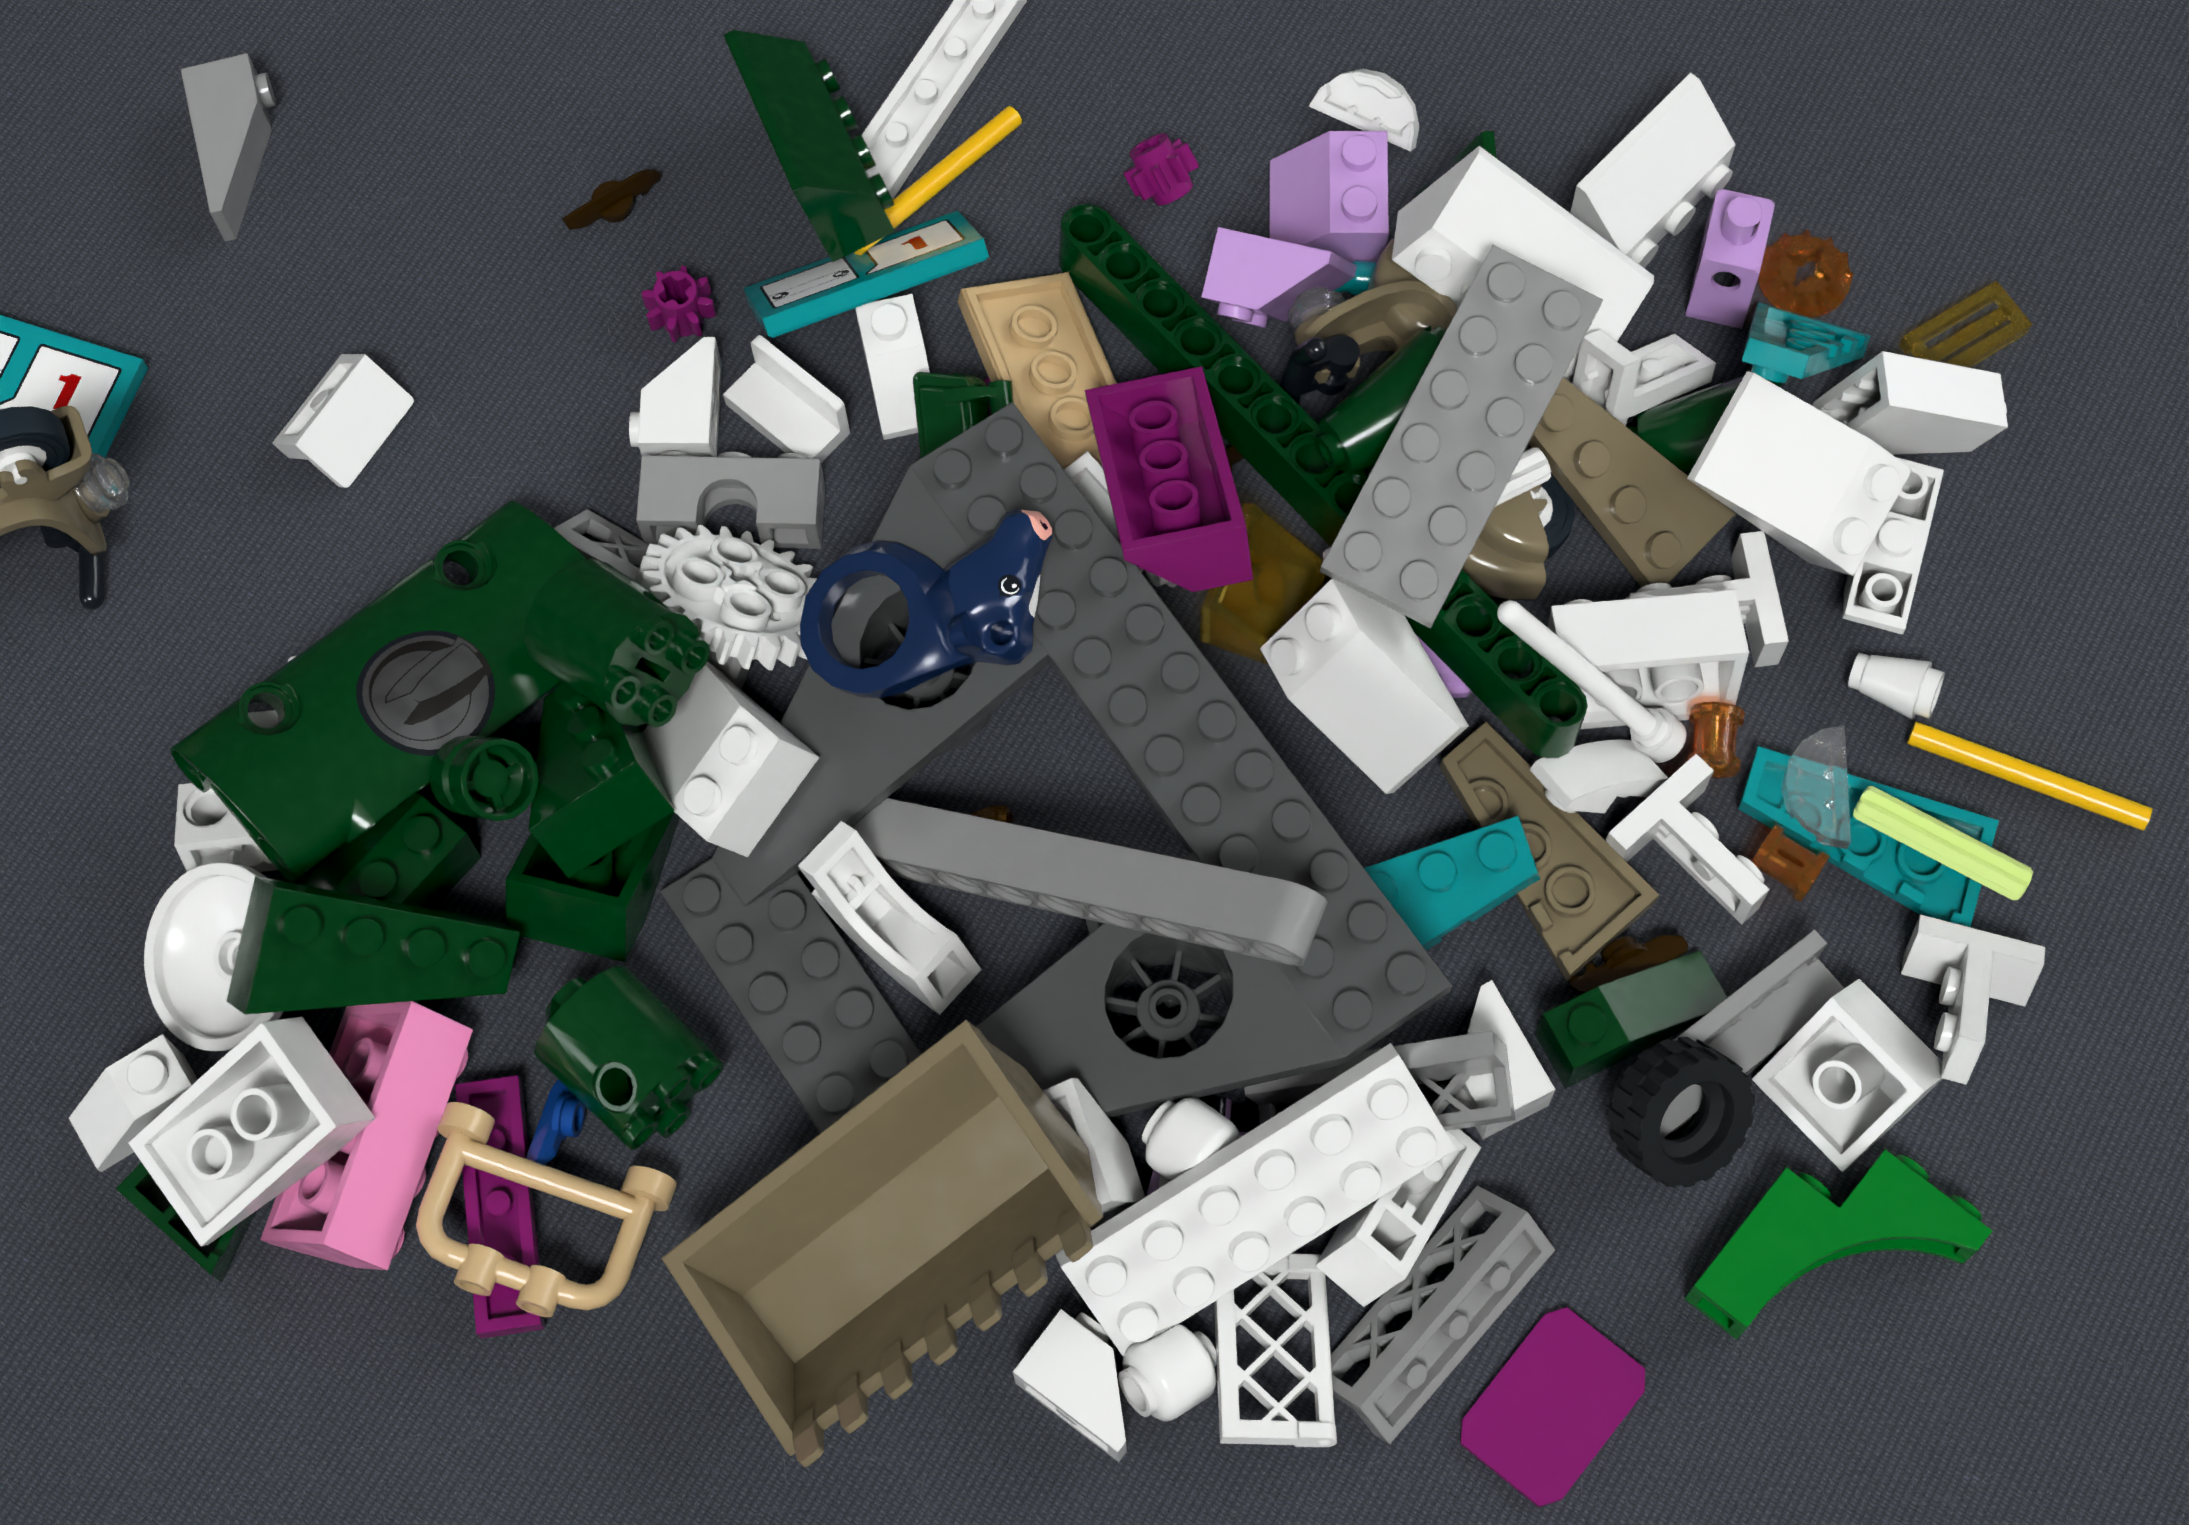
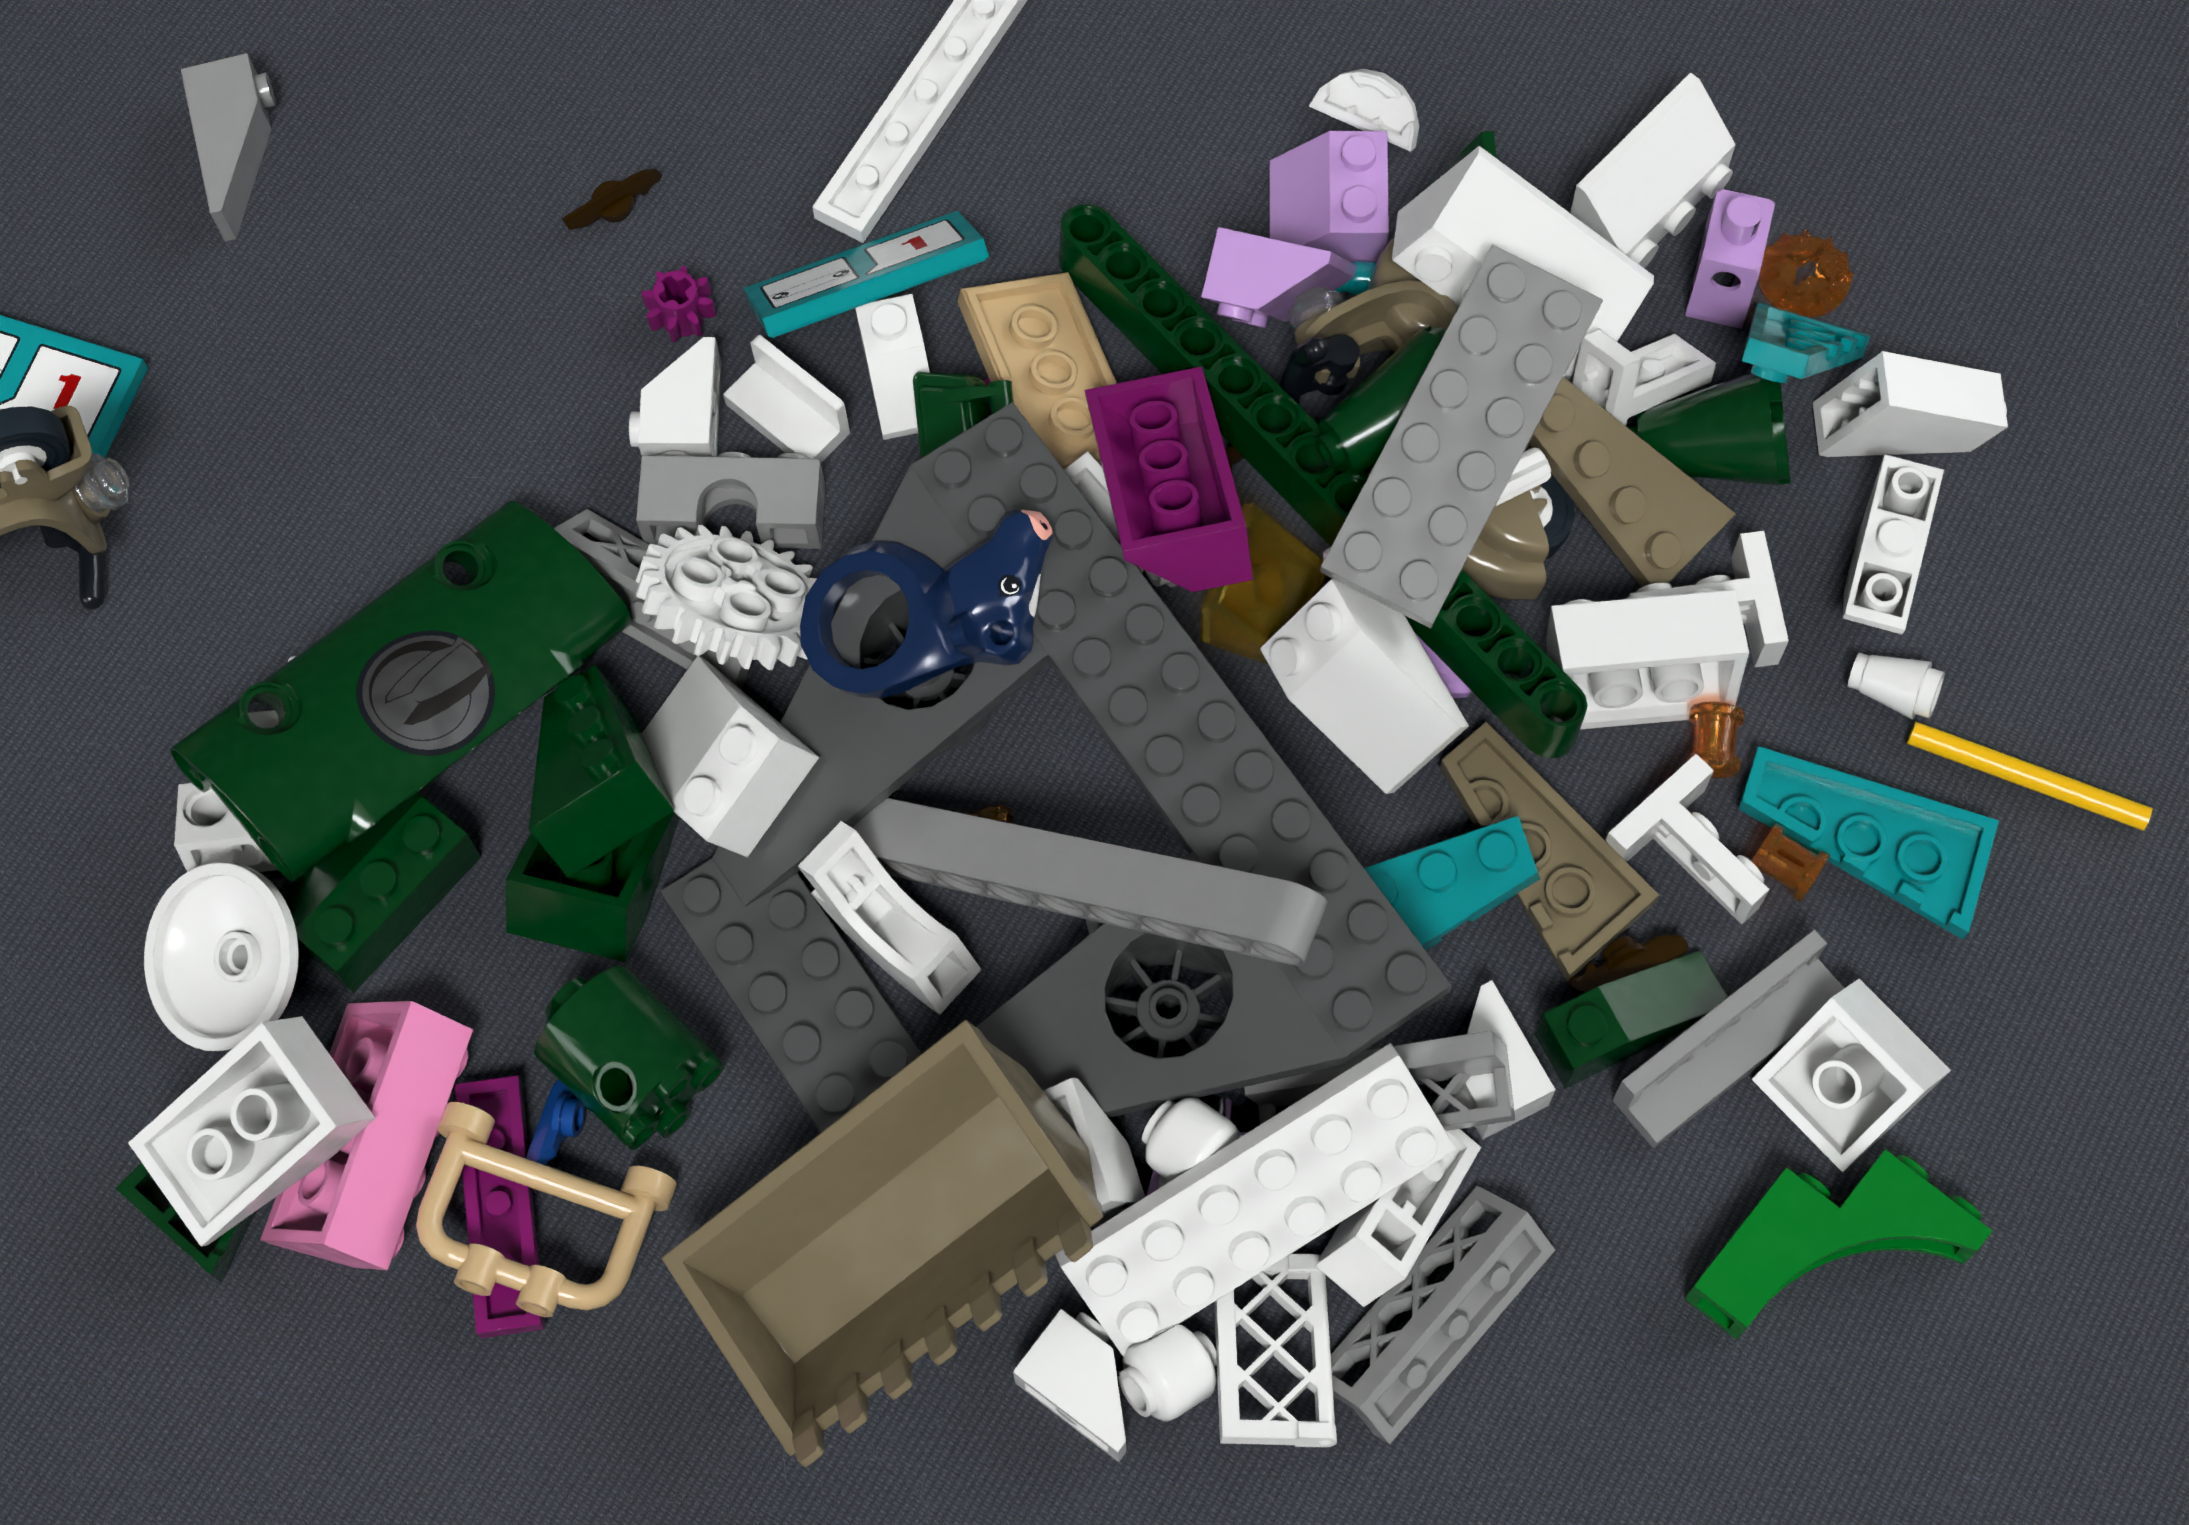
white slope [69,1034,198,1172] -> none
dark green wedge [227,876,520,1015] -> none
white panel [272,354,414,488] -> none
dark green wheel [429,735,539,821] -> none
dark green cylinder [524,559,710,728] -> none
dark green slope [723,30,895,262] -> none
yellow bar [854,106,1022,255] -> none
magenta gear [1123,133,1199,206] -> none
magenta piece [1460,1307,1645,1508] -> none
white piece [1497,600,1686,763] -> none
white slope [1530,739,1668,813] -> none
black tyre [1608,1037,1755,1188] -> none
white slope [1687,371,1912,576] -> none
clear tile [1781,725,1851,849] -> none
yellowish green axle [1853,786,2033,900] -> none
clear yellow tile [1899,281,2032,368] -> none
white bracket [1901,915,2045,1085] -> none

